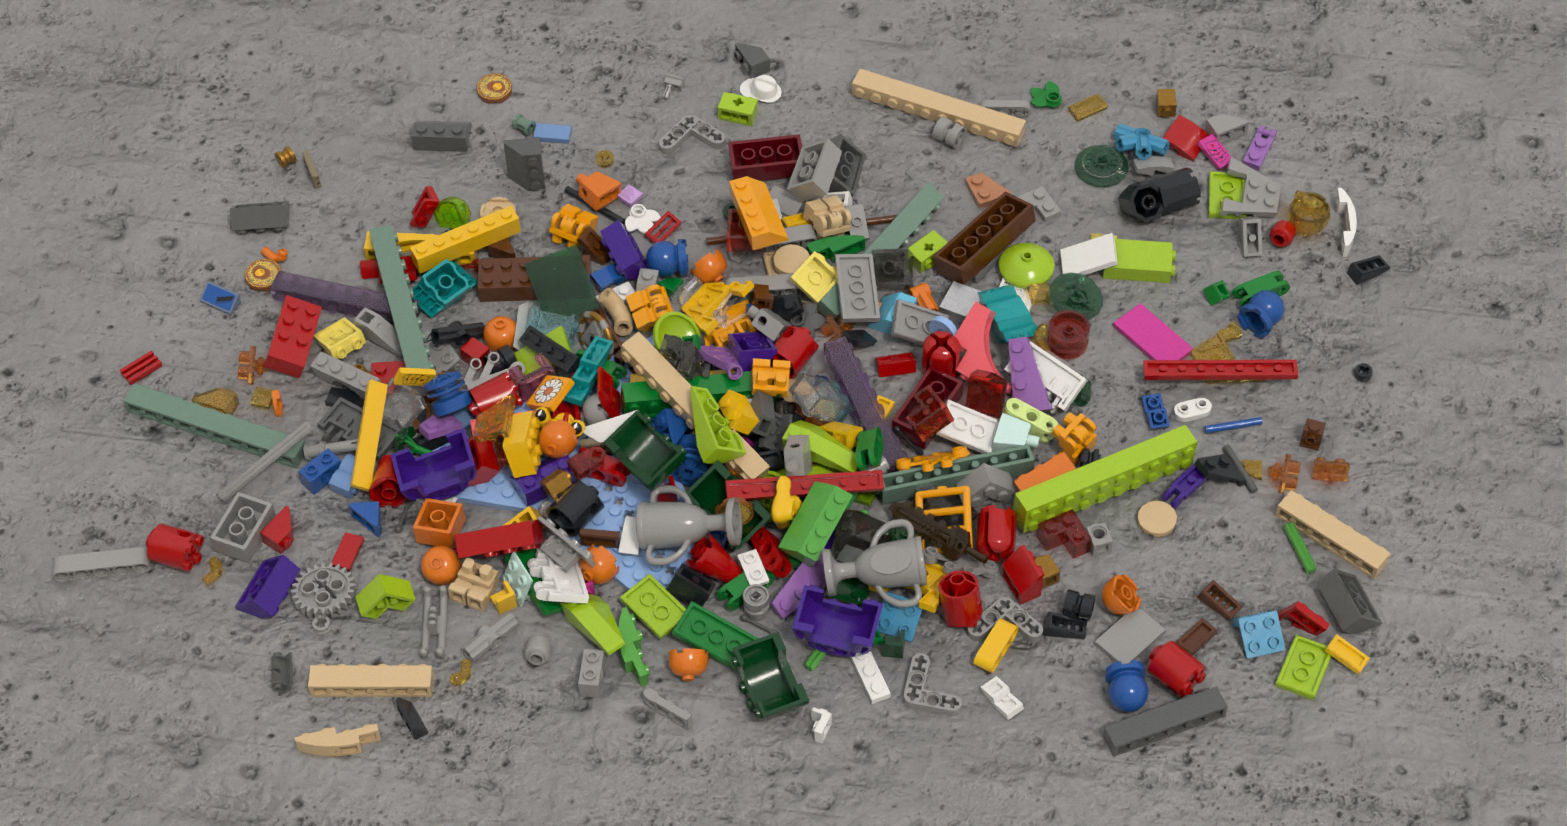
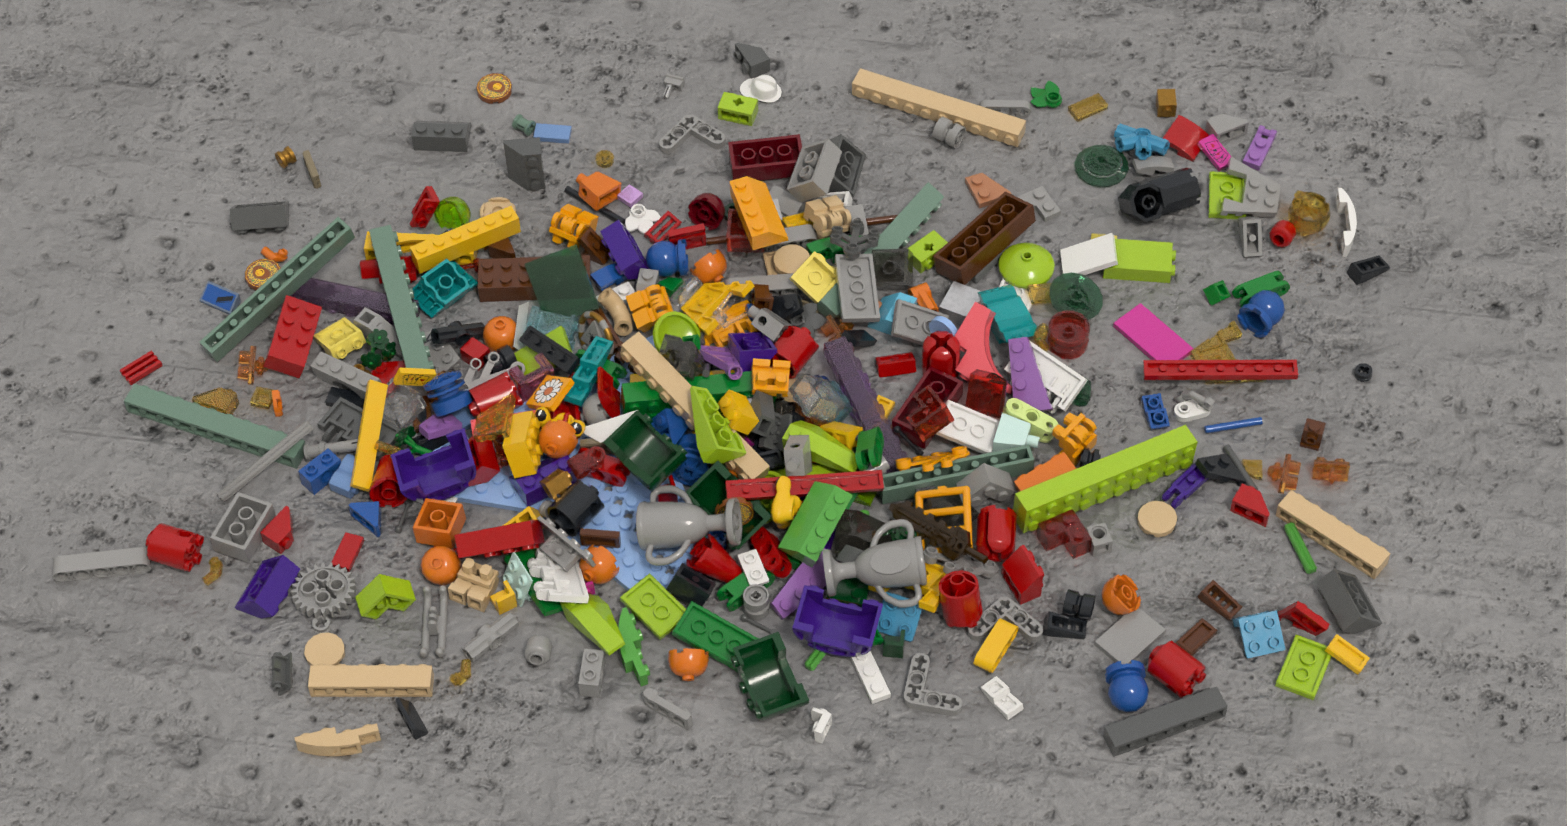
white slope [618,516,640,556] -> none
pearl gold brick [1035,554,1060,589] -> none
none -> sand green brick [200,217,355,362]
none -> tan tile [304,632,345,665]
none -> dark green plant [360,329,396,370]
none -> clear yellow arm [374,440,401,459]
none -> red plate [668,223,706,250]
none -> dark red cylinder [688,193,725,230]
none -> dark grey plant [830,220,880,259]
none -> light grey arm [1174,390,1215,411]
none -> red slope [1230,483,1270,527]

